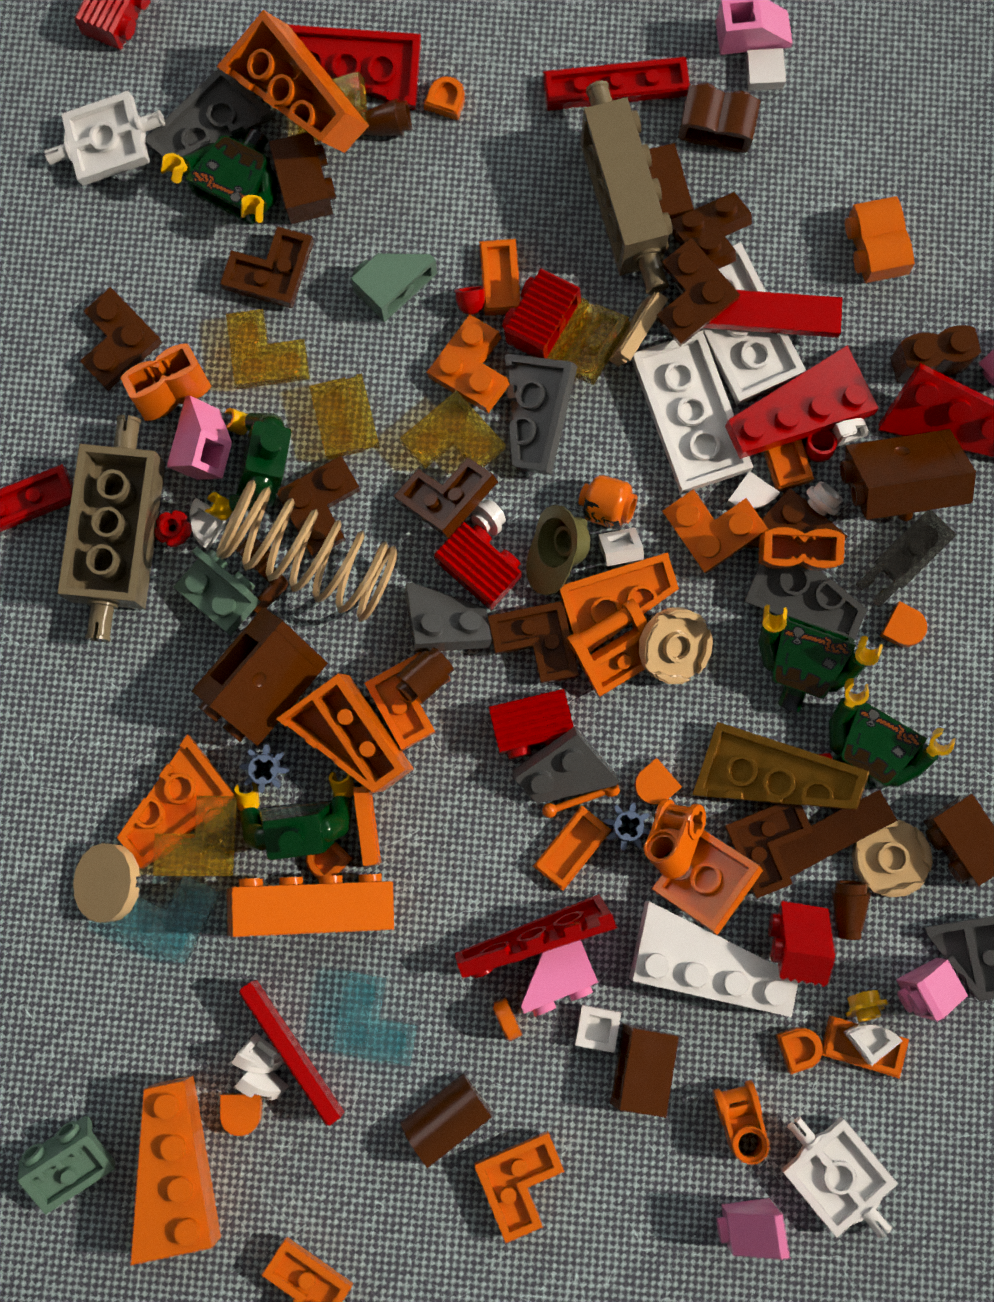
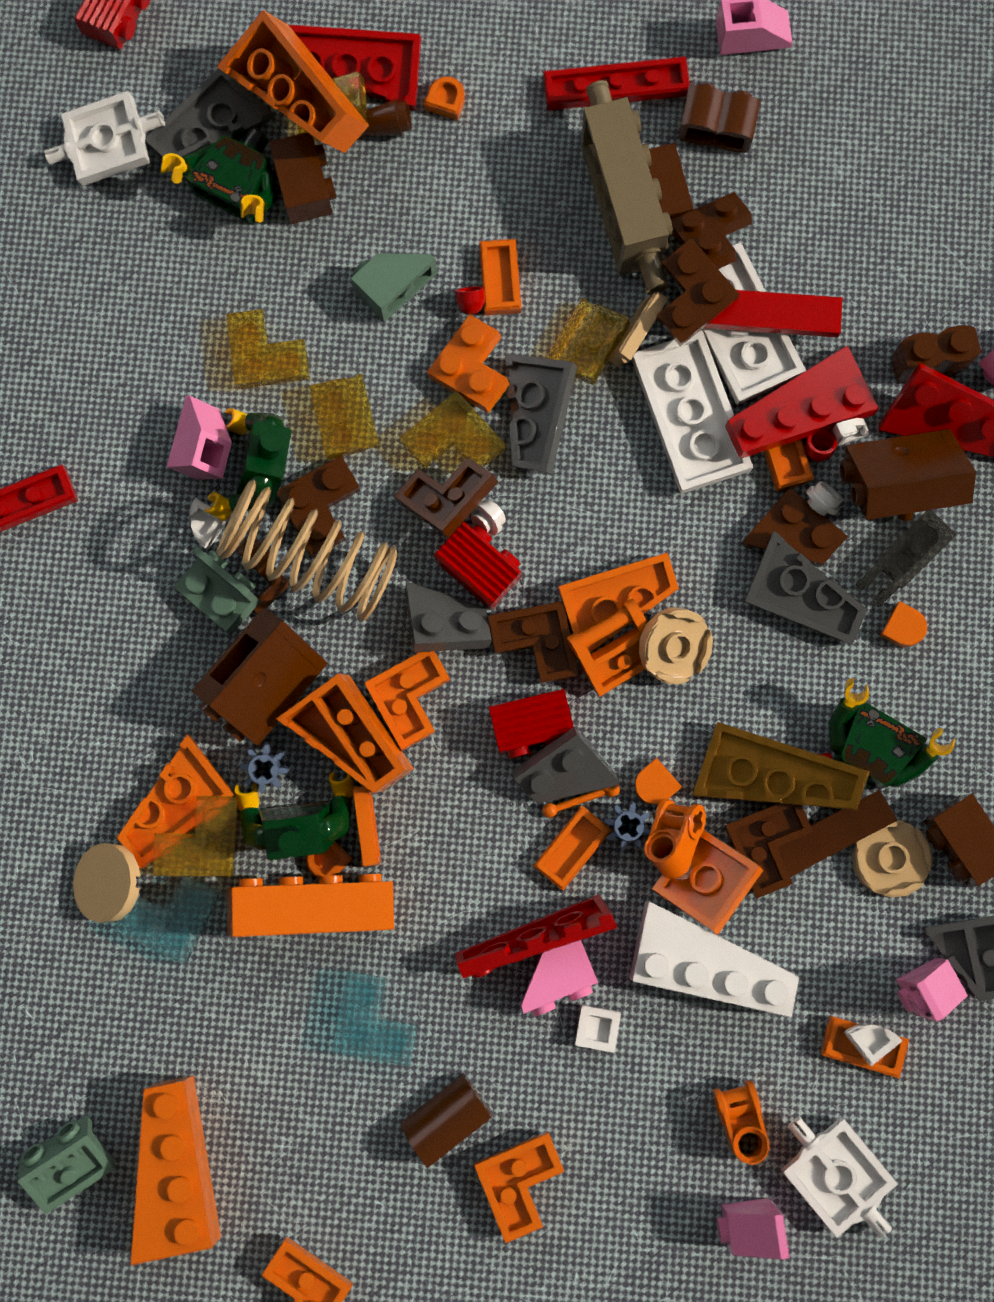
dark tan brick [57,415,165,642] -> none
reddish brown plate [80,287,163,391] -> none
orange brick [120,343,212,421] -> none
red plate [154,510,192,547] -> none
reddish brown plate [220,226,314,309] -> none
orange tile [220,1093,262,1136] -> none
white tile [231,1033,284,1074] -> none
white tile [235,1072,289,1100] -> none
red tile [239,980,345,1126] -> none
reddish brown brick [396,647,454,704] -> none
orange tile [493,997,522,1041] -> none
red brick [502,268,581,359] -> none
olive piece [526,505,591,595] -> none
orange head [578,475,637,529] -> none
white tile [598,527,644,566] -> none
reddish brown brick [610,1024,679,1118] -> none
orange plate [662,489,769,574] -> none
white tile [726,471,780,509] -> none
white tile [745,48,786,91] -> none
torso [758,605,883,712] -> none
orange brick [759,527,845,571] -> none
red brick [768,901,836,987] -> none
orange tile [775,1027,823,1074] -> none
reddish brown cone [831,880,871,940] -> none
orange brick [845,196,915,283] -> none
yellow plate [845,990,888,1022] -> none

